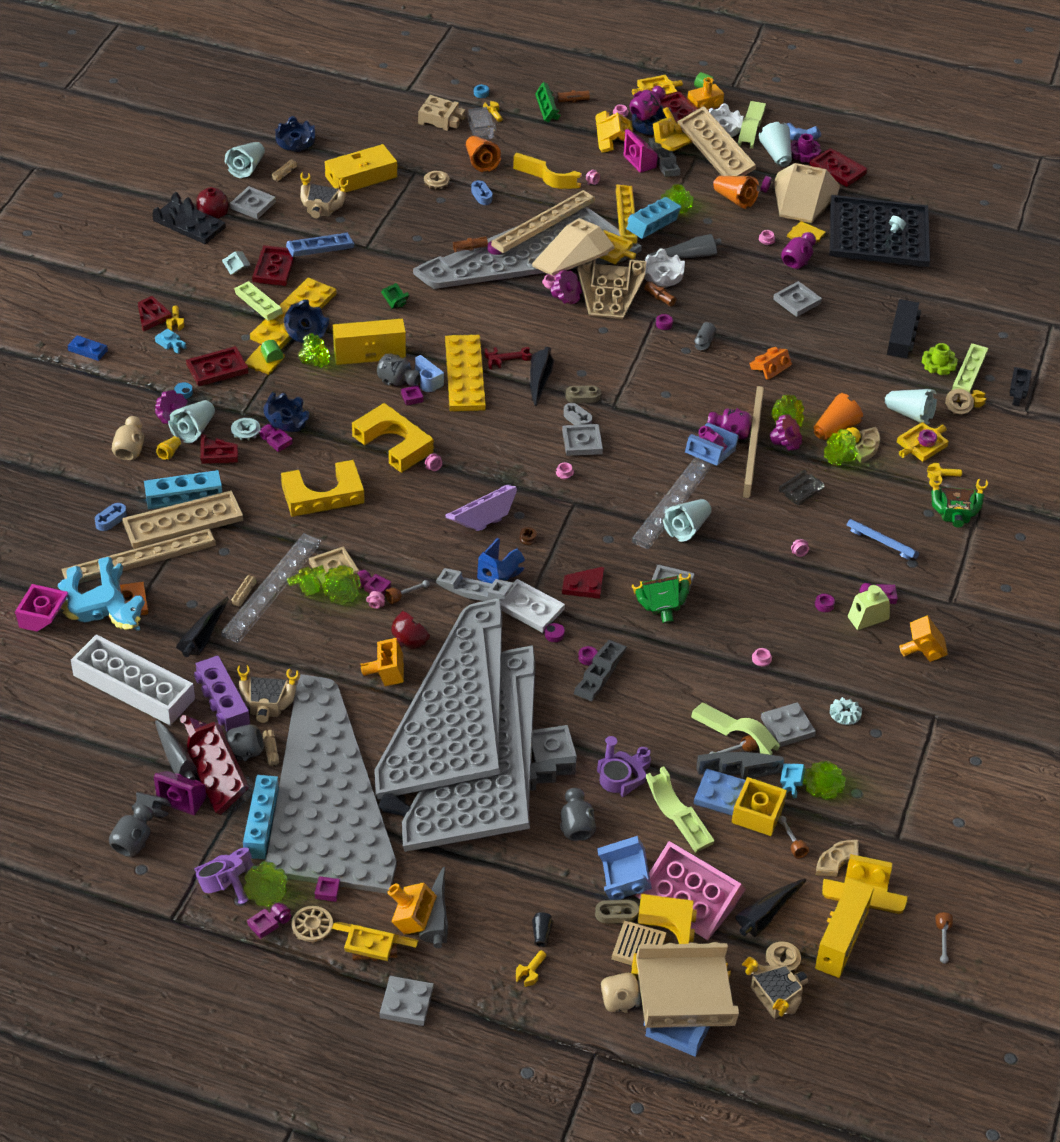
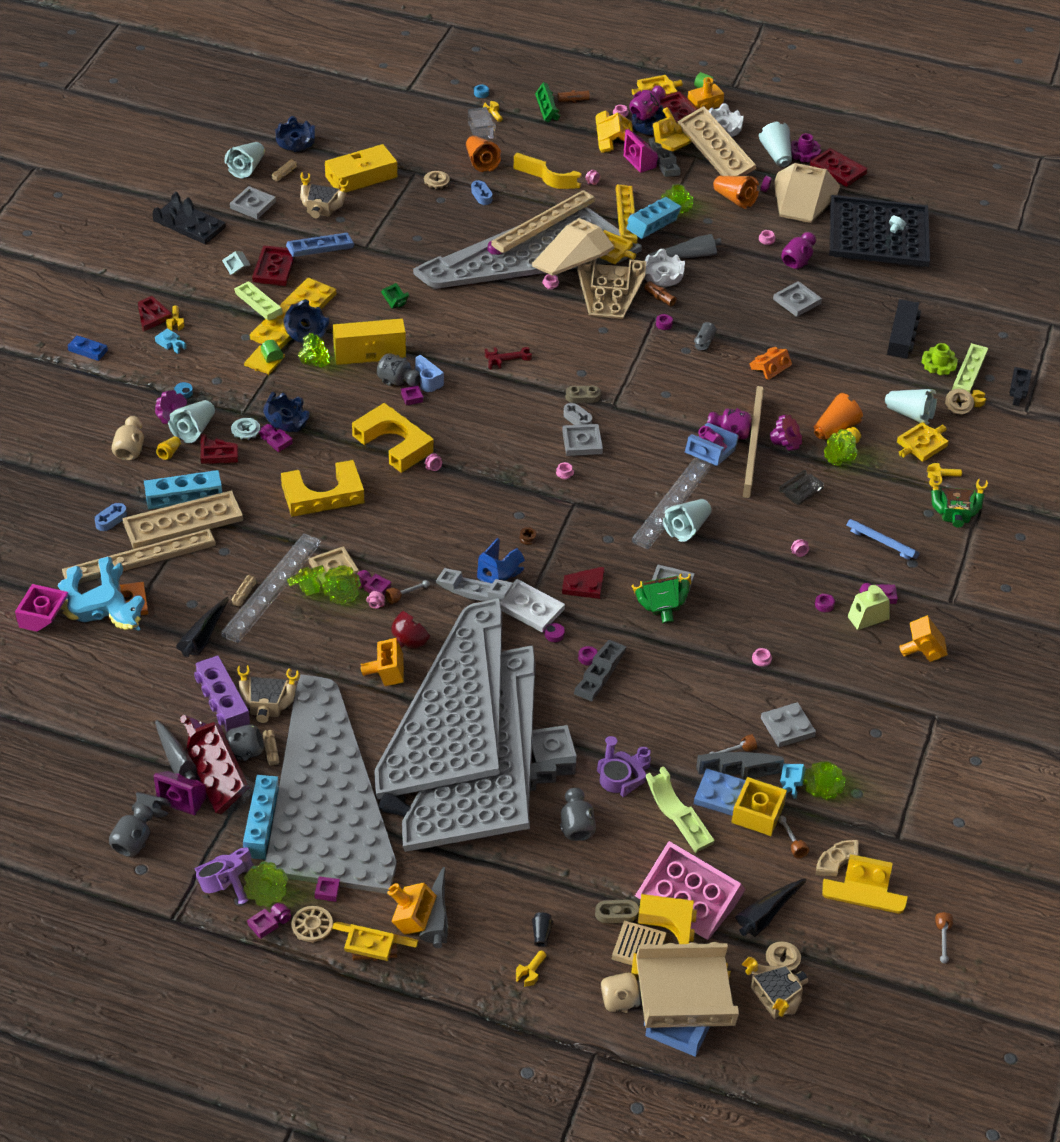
white brick [71,635,195,726] -> none
dark red plate [186,346,249,387] -> none
dark red cylinder [196,187,229,218] -> none
light grey plate [380,976,434,1026] -> none
tan hips [418,95,465,131] -> none
yellow plate [445,335,485,411] -> none
lavender wedge [446,485,517,531] -> none
dark orange pin [453,236,488,252] -> none
black piece [530,347,554,406] -> none
magenta plant [551,270,582,305] -> none
medium blue panel [597,836,652,900] -> none
yellowish green piece [691,702,780,755] -> none
yellowish green piece [738,101,766,149] -> none
clear neon green plant [772,395,804,427] -> none
medium blue arm [787,123,821,141] -> none
yellow piece [787,221,825,247] -> none
yellow brick [815,878,874,978] -> none
light aqua gear [830,697,862,725] -> none
tan tile [852,427,880,463] -> none
magenta tile [918,429,937,447] -> none

